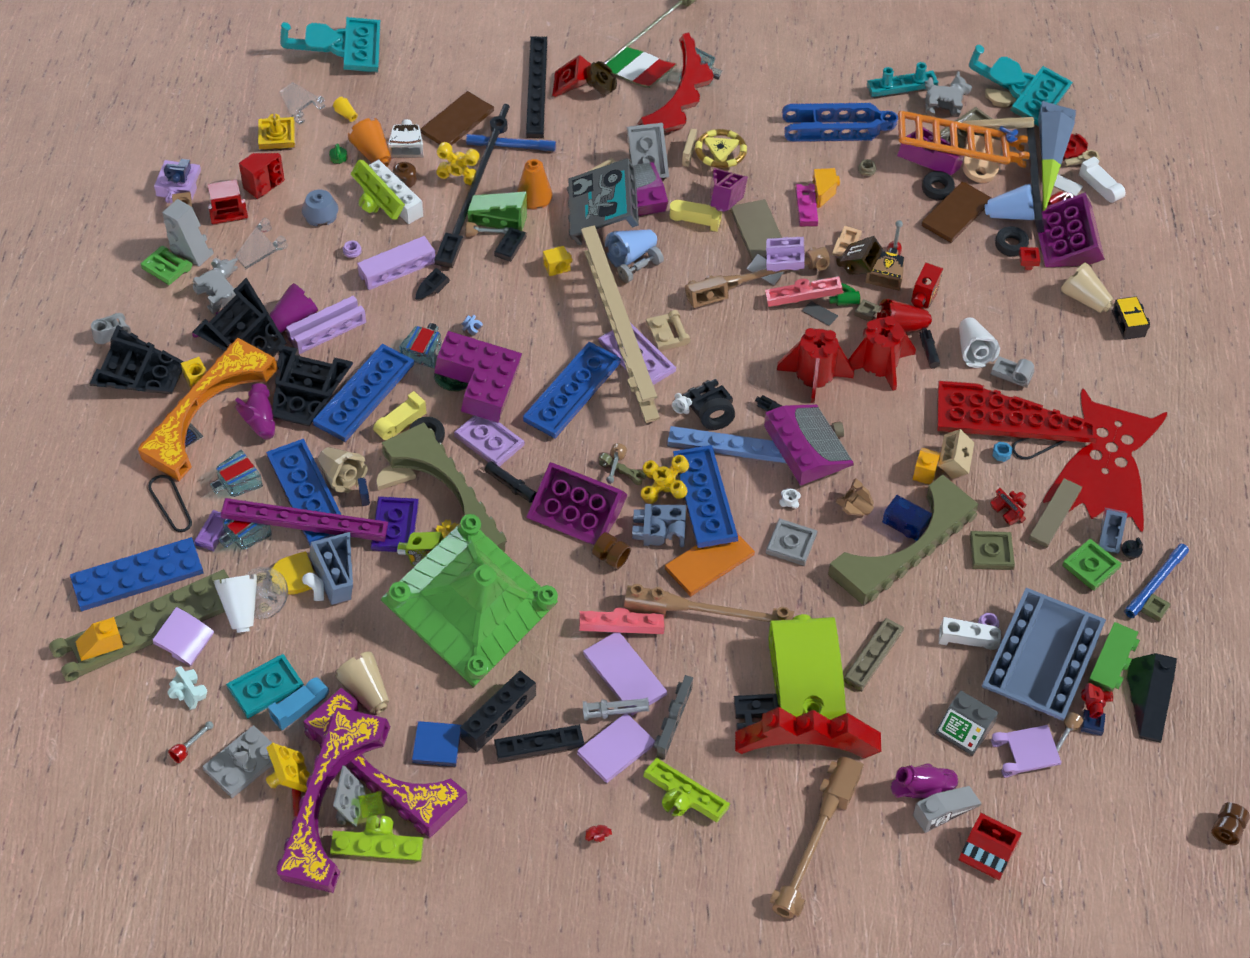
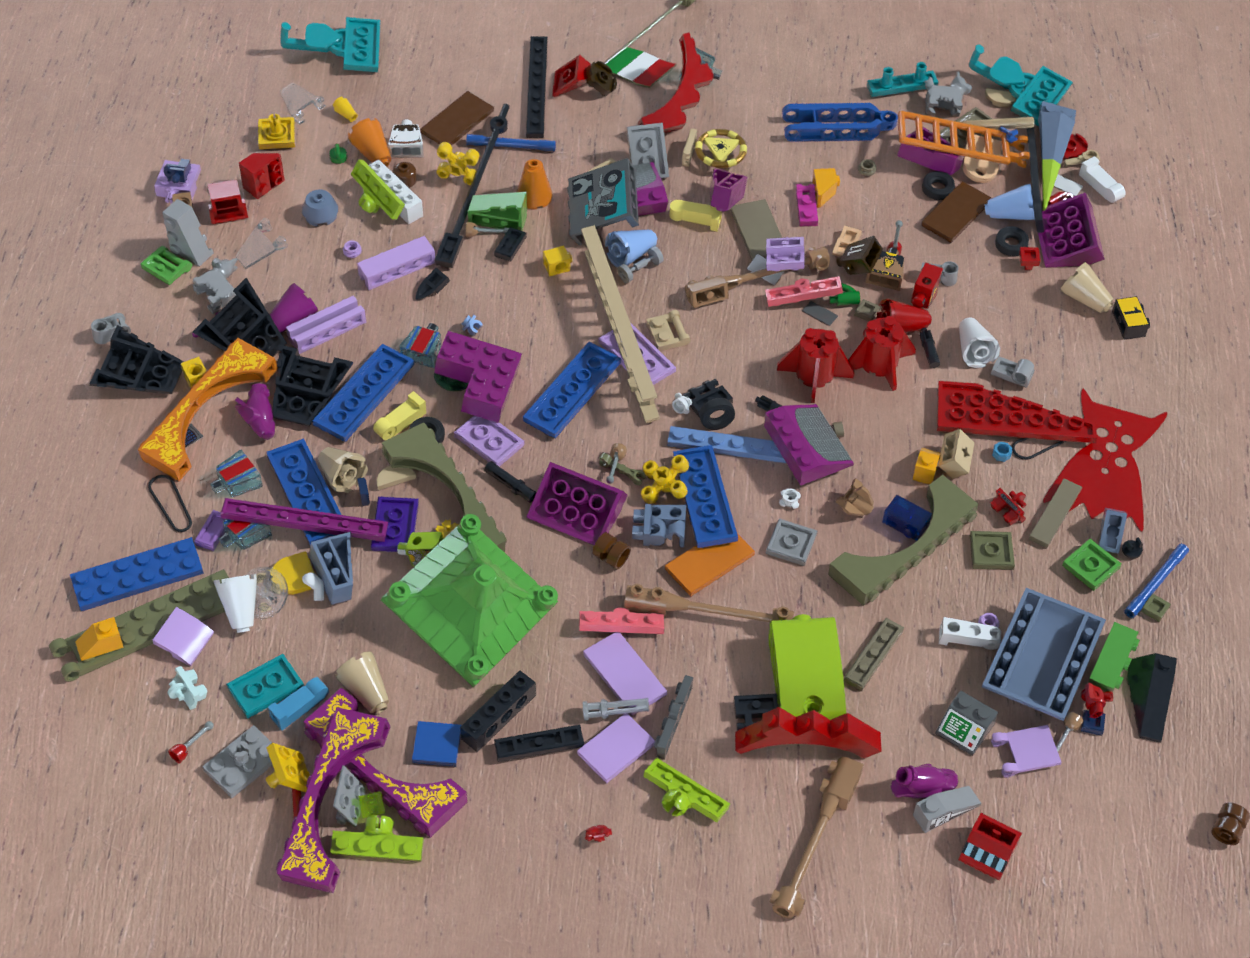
none -> light grey piece [921,261,958,286]

